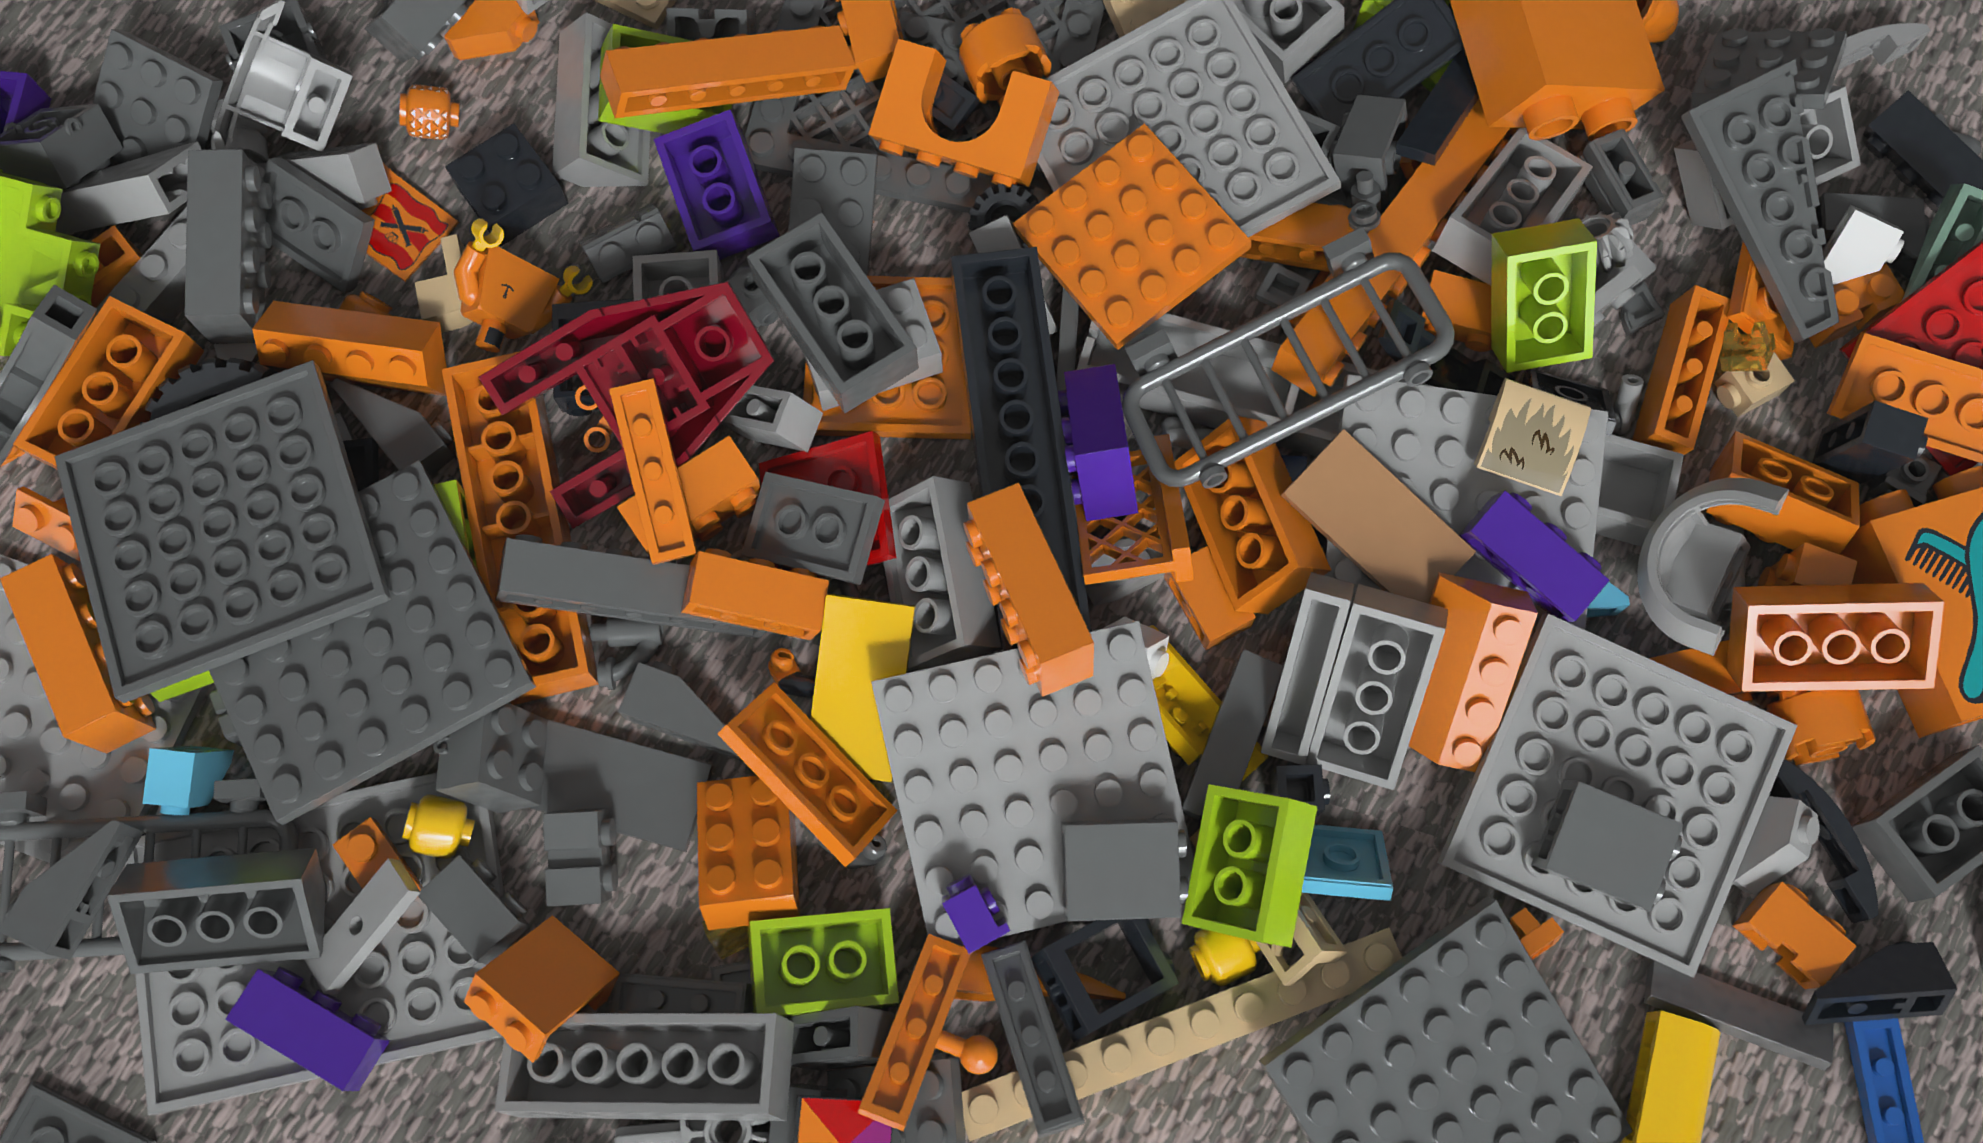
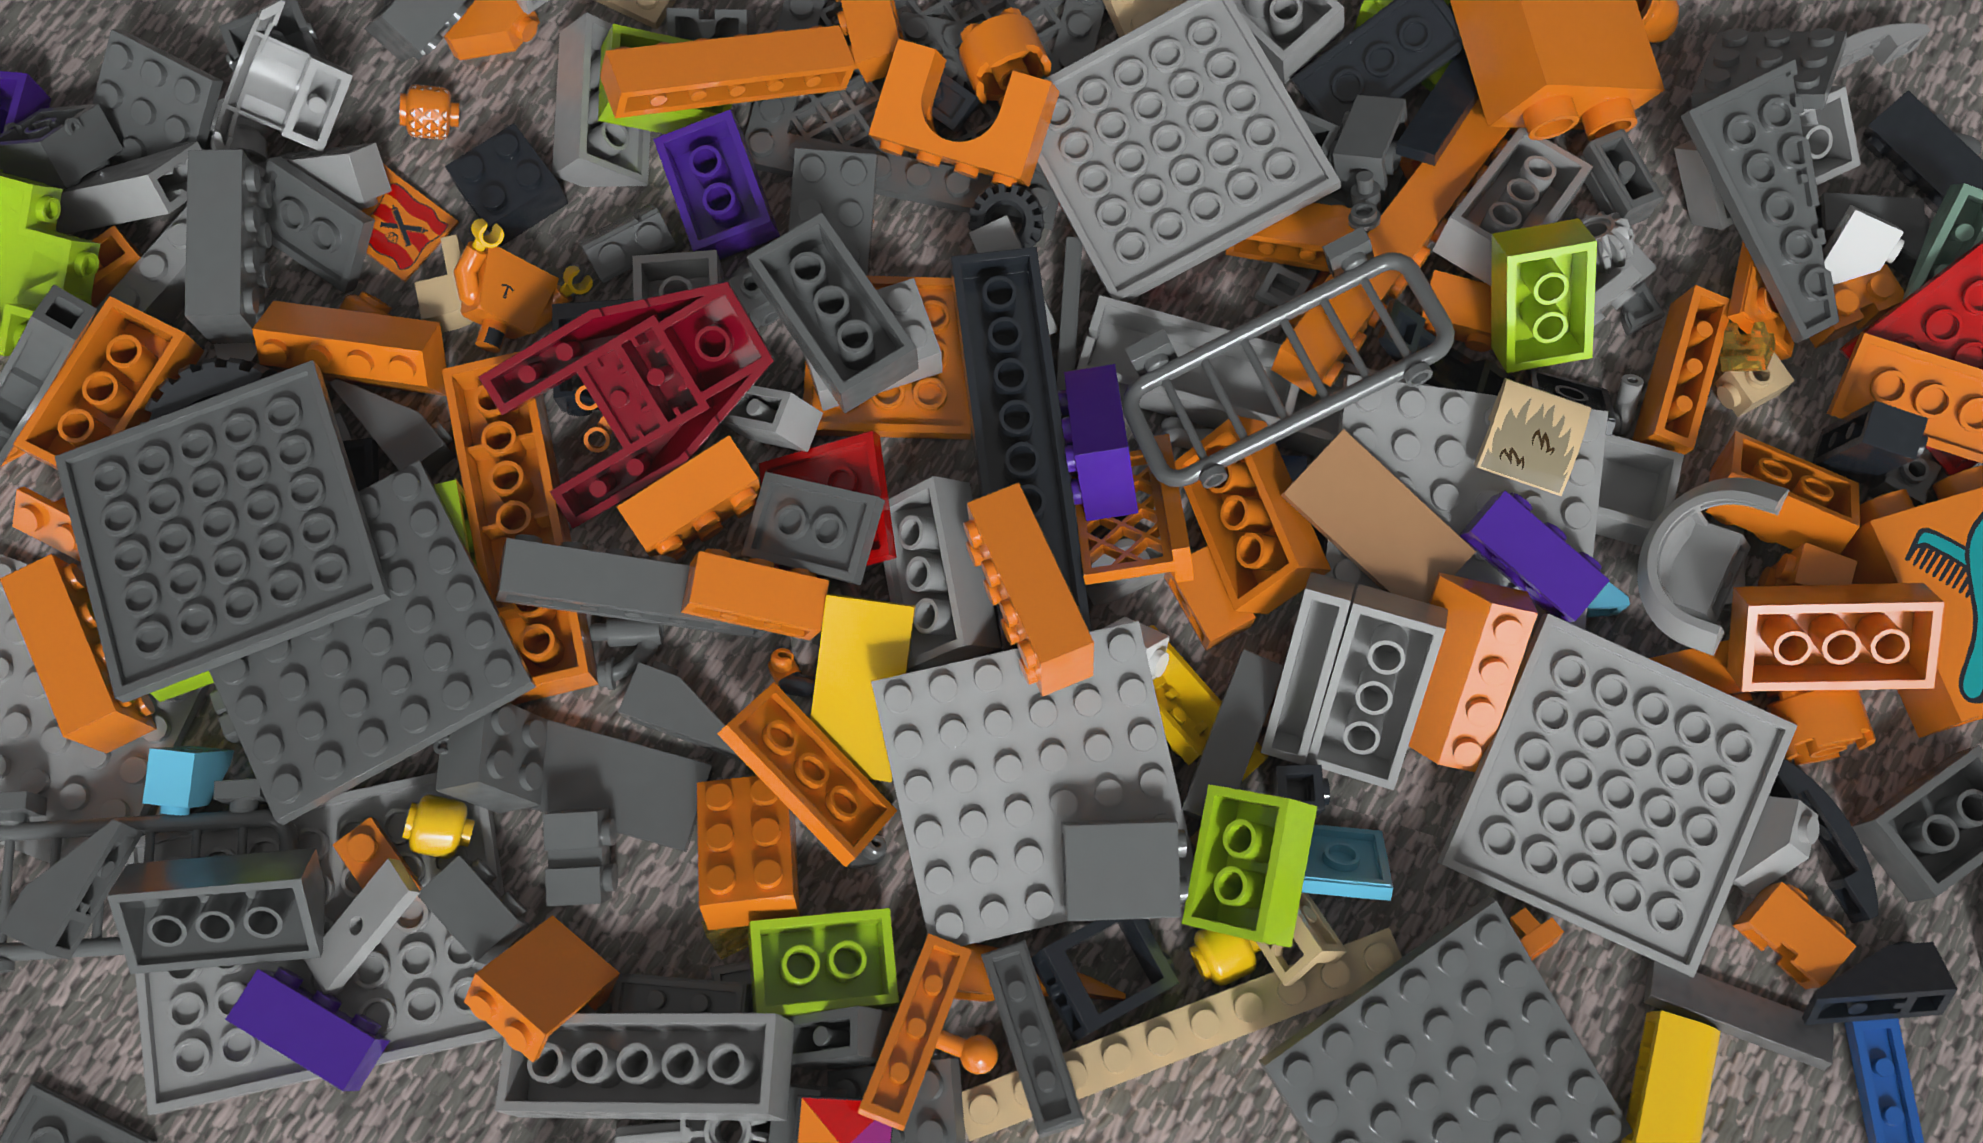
orange plate [609,378,698,565] -> none
dark purple brick [941,874,1011,954] -> none
orange plate [1013,123,1251,350] -> none
dark grey brick [1531,779,1683,912] -> none

